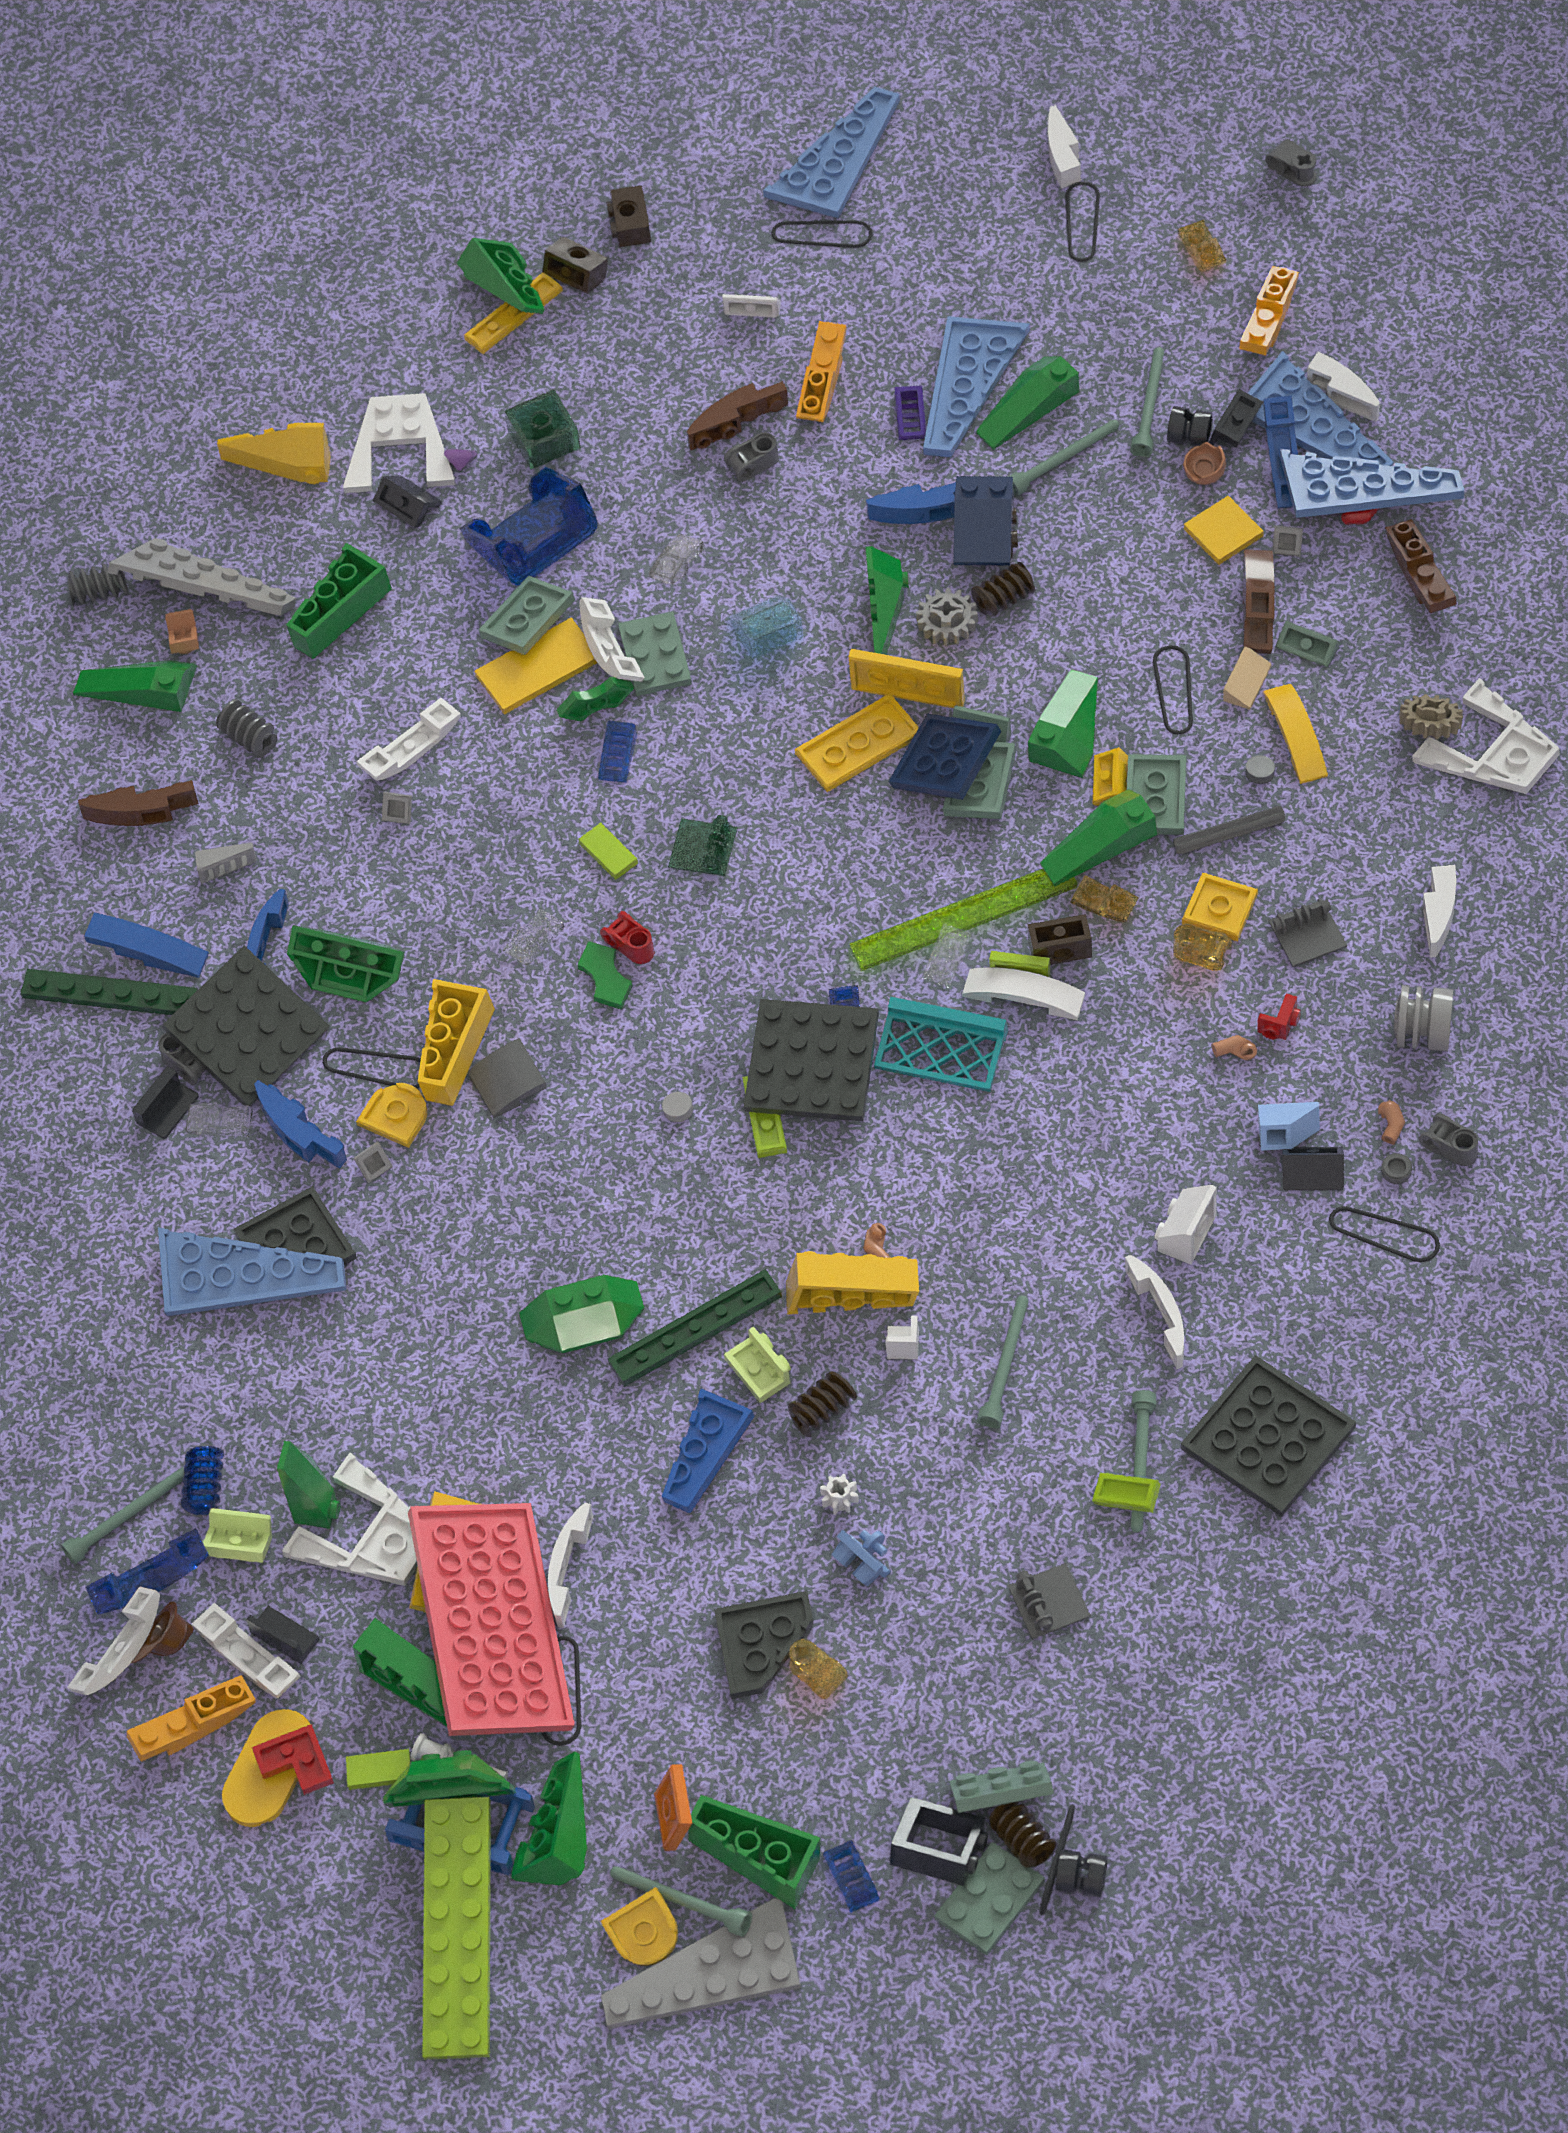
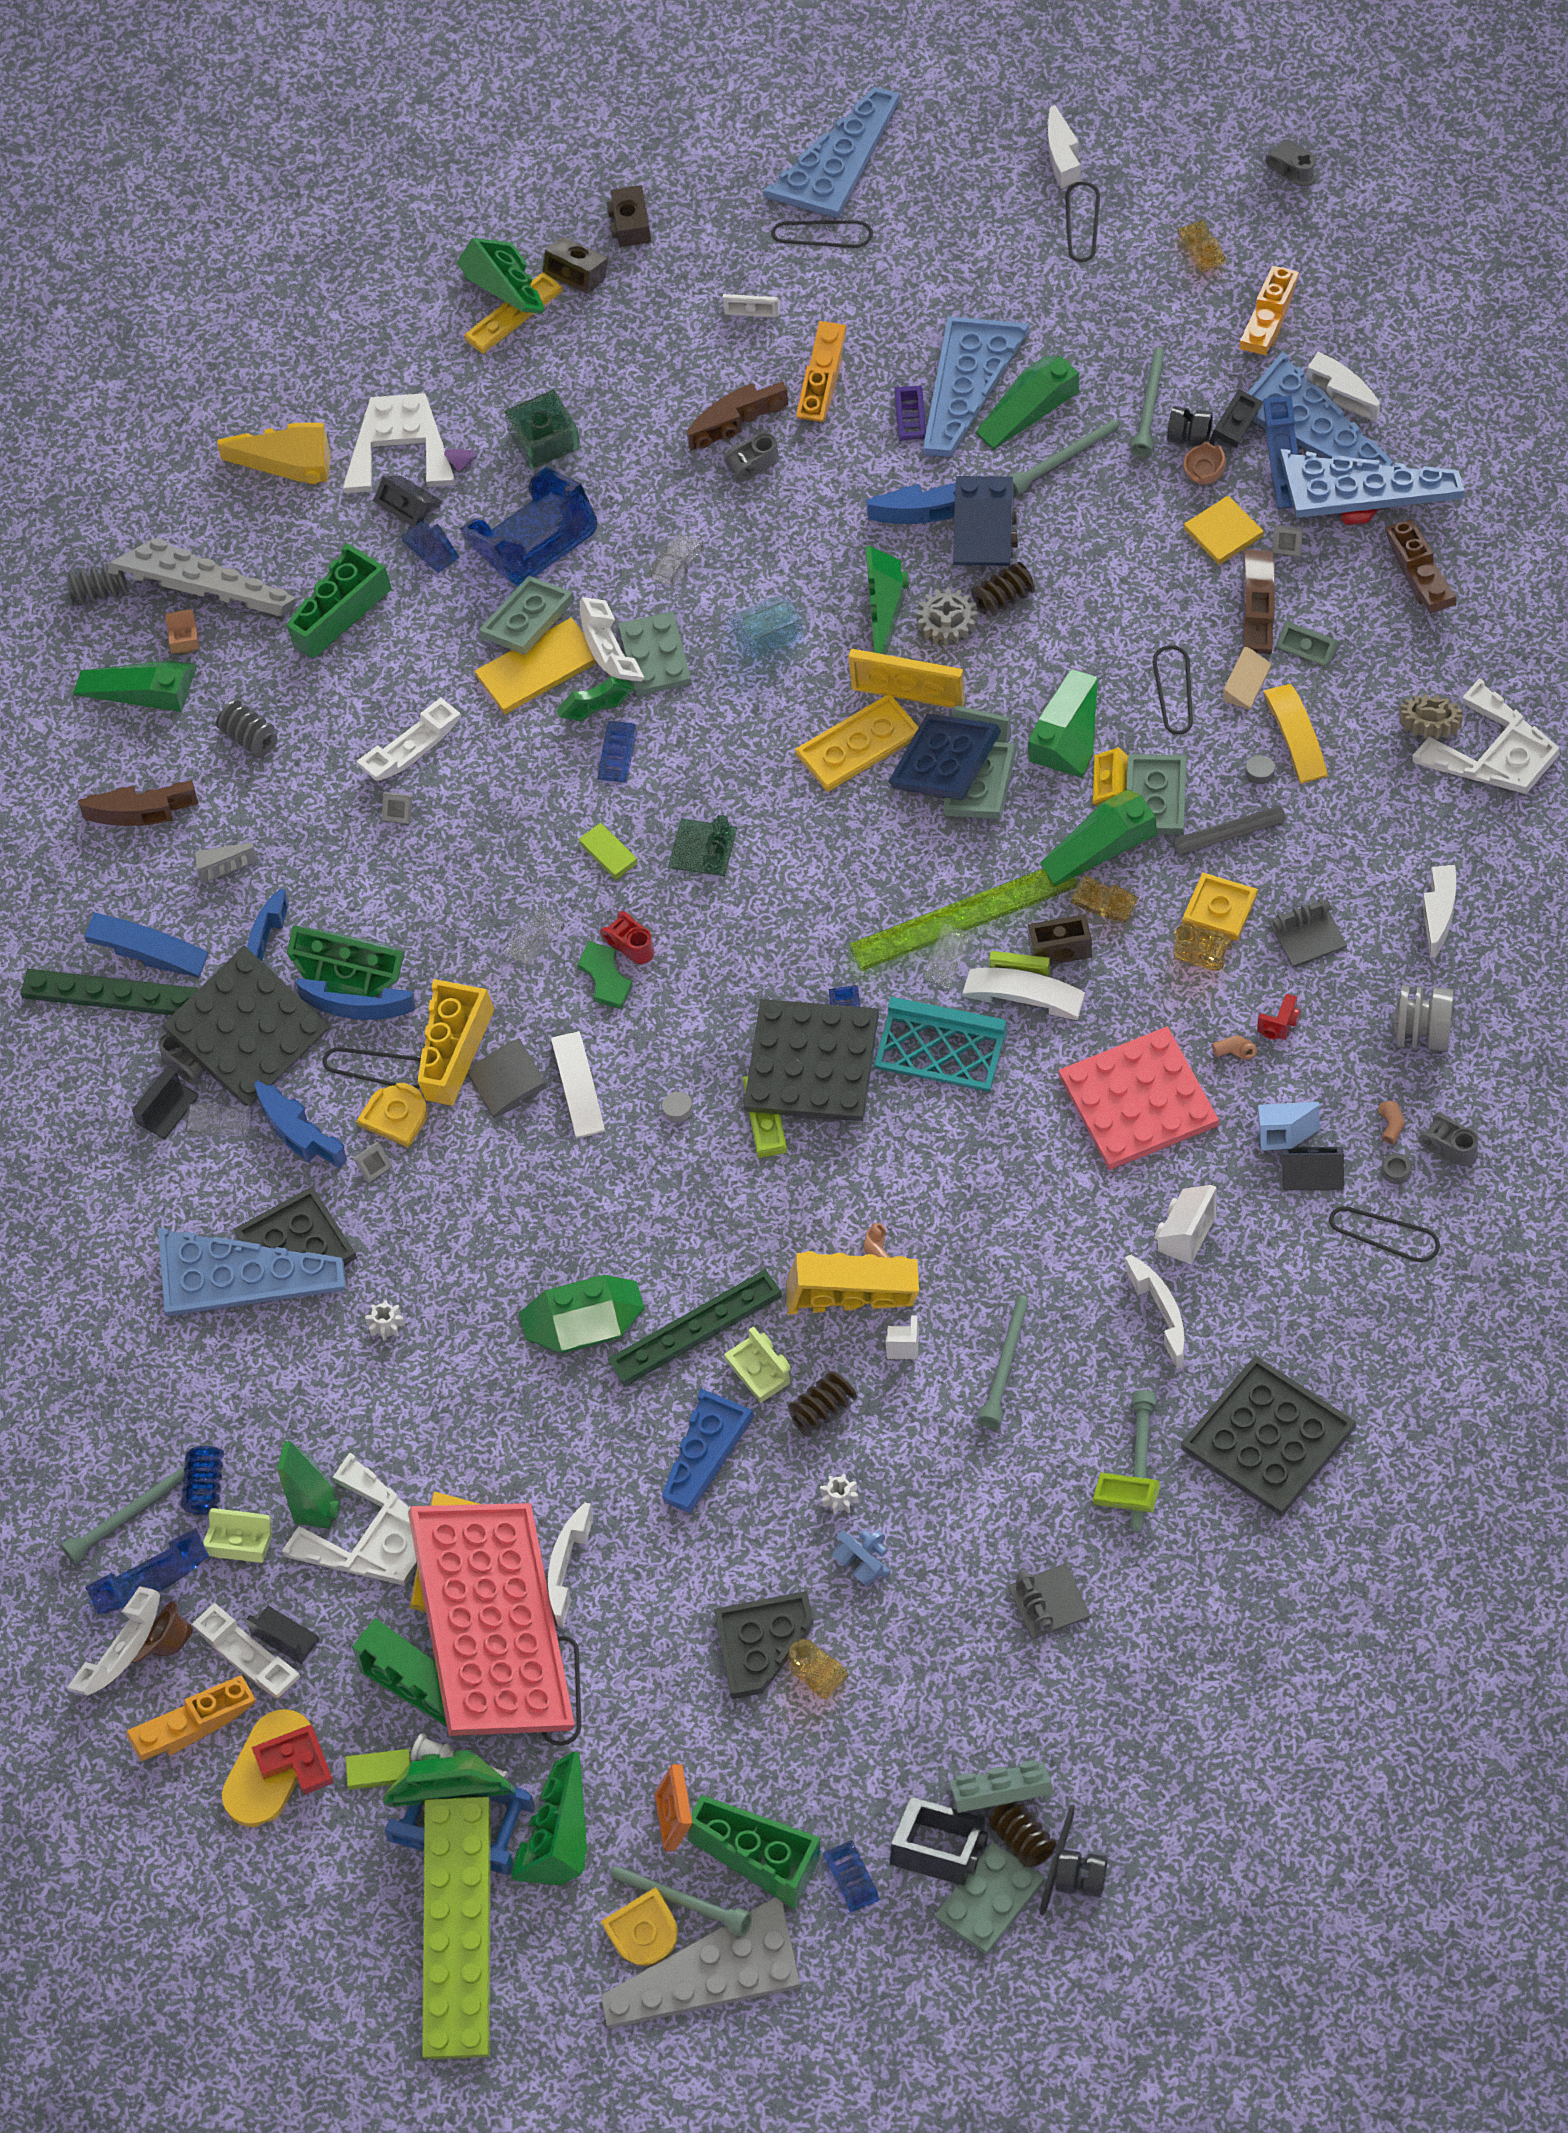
none -> blue slope [296,978,416,1020]
none -> white gear [365,1300,405,1341]
none -> clear blue slope [401,520,459,573]
none -> white slope [551,1031,605,1139]
none -> coral plate [1059,1026,1219,1170]

